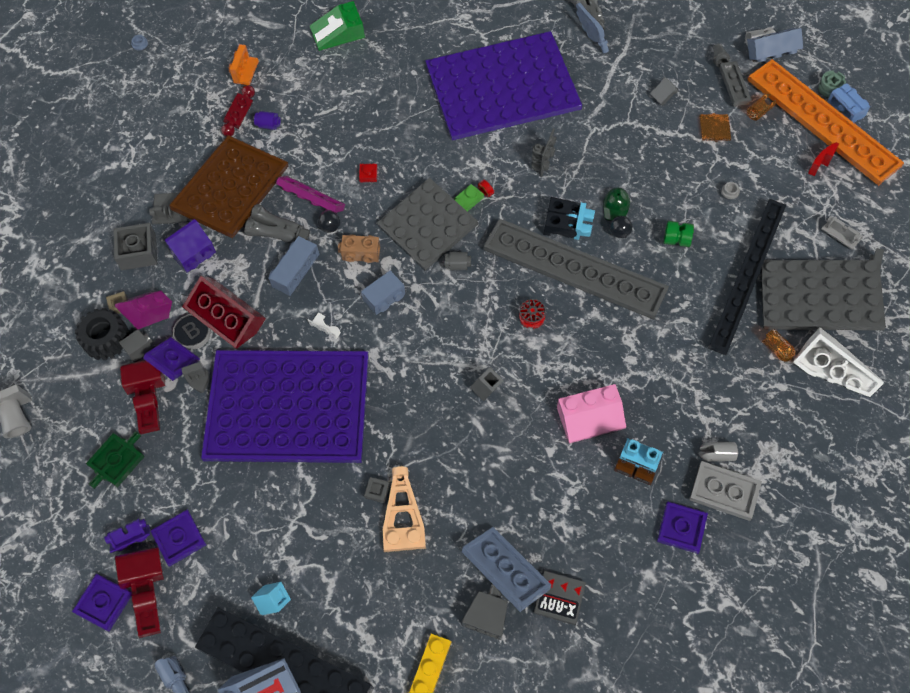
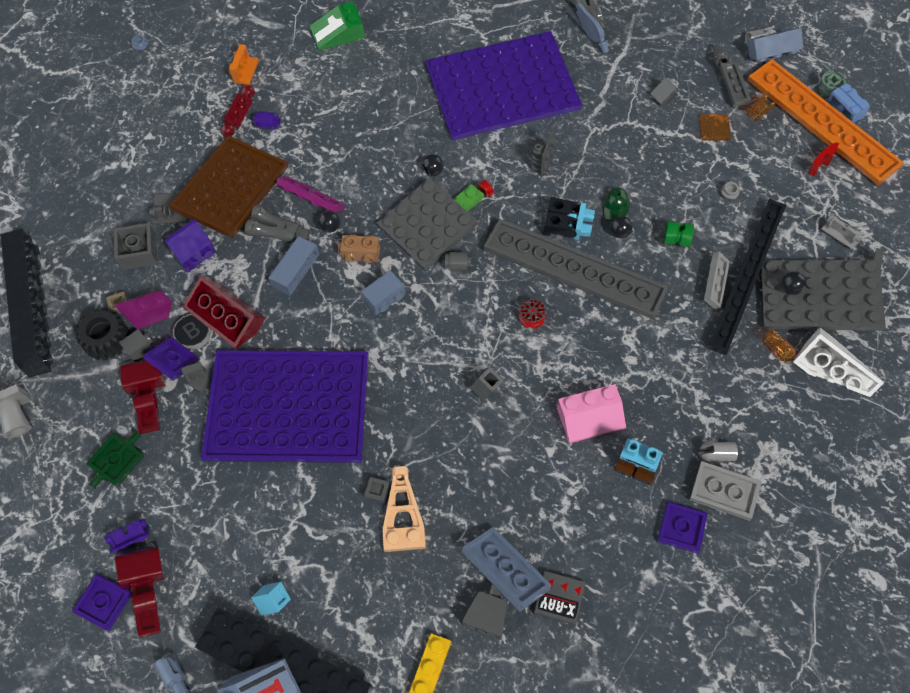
dark purple tile [150,509,207,567] -> none
white piece [308,313,341,339] -> none
red plate [359,164,378,182] -> none
none -> black brick [0,229,53,378]
none -> black piece [422,154,444,176]
none -> light grey plate [704,252,730,309]
none -> black piece [782,271,806,295]

